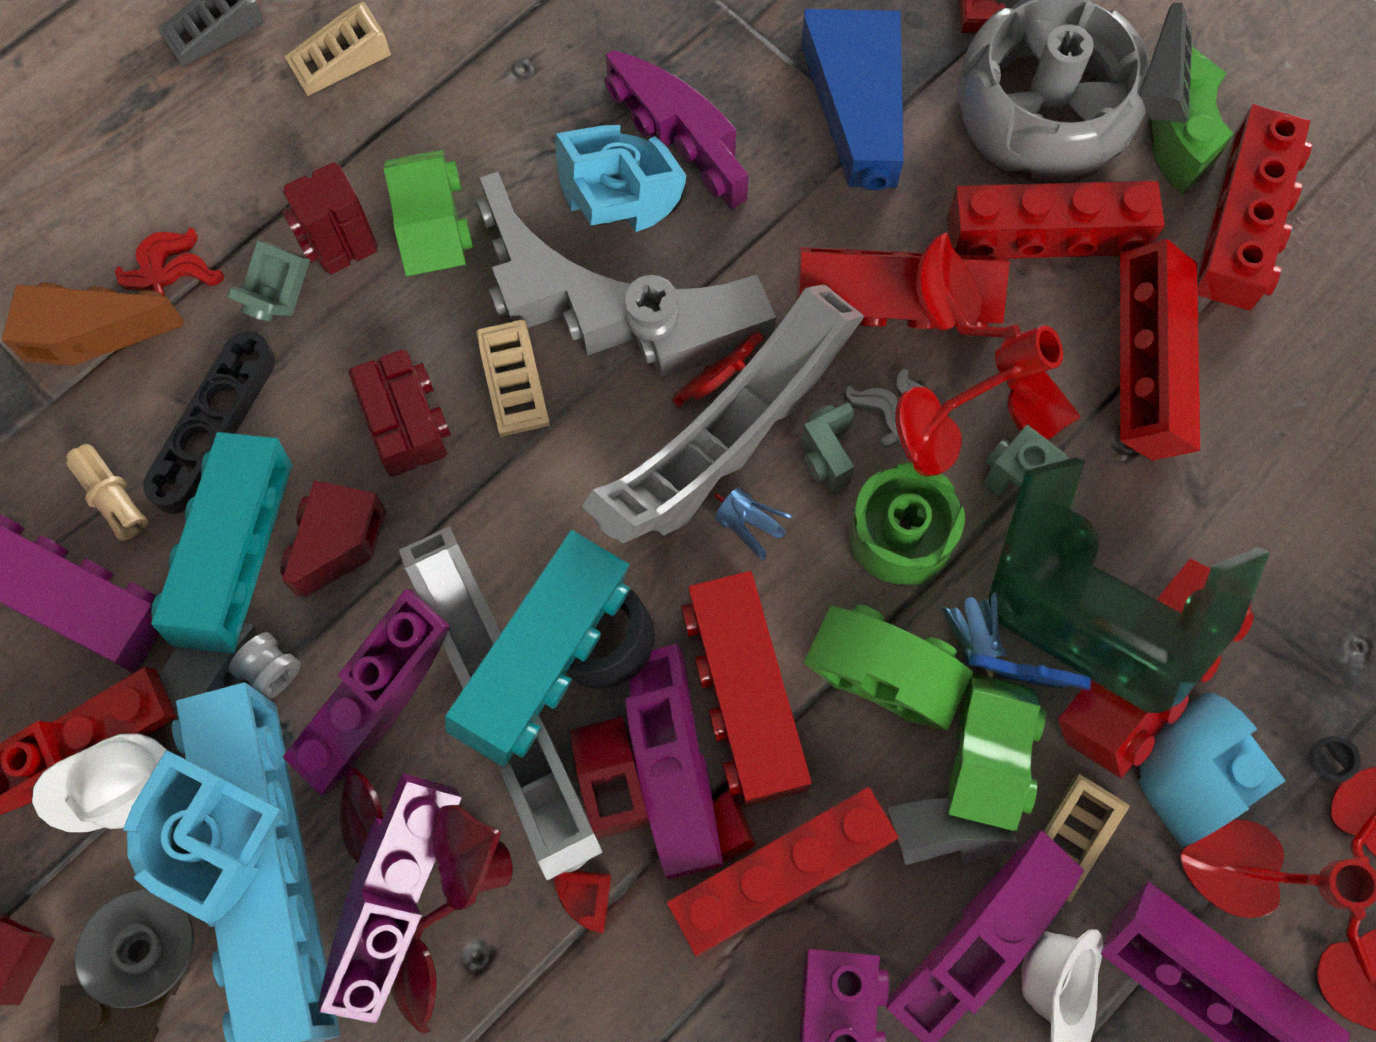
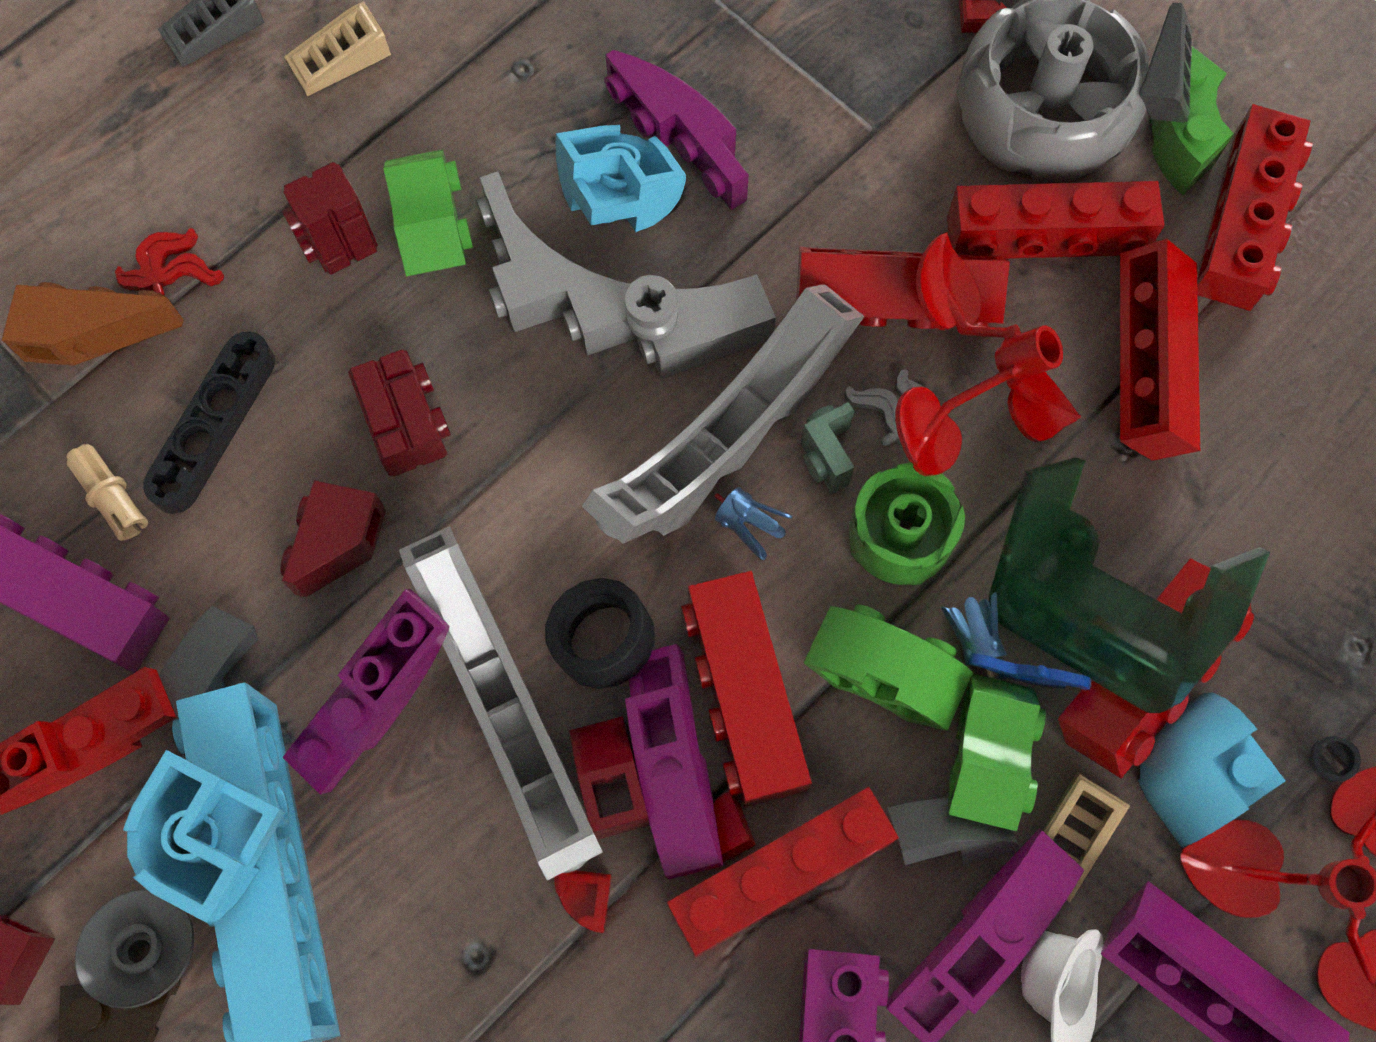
white piece [32,733,167,832] -> none
teal brick [151,432,293,654] -> none
sand green bracket [227,240,311,321] -> none
light grey wheel [229,632,301,700] -> none
magenta slope [318,773,462,1023] -> none
dark red plant [340,768,513,1034] -> none
teal brick [445,530,630,768] -> none
tan slope [476,320,550,437] -> none
red piece [671,331,764,408] -> none
blue slope [801,9,904,191] -> none
sand green bracket [983,425,1068,497] -> none

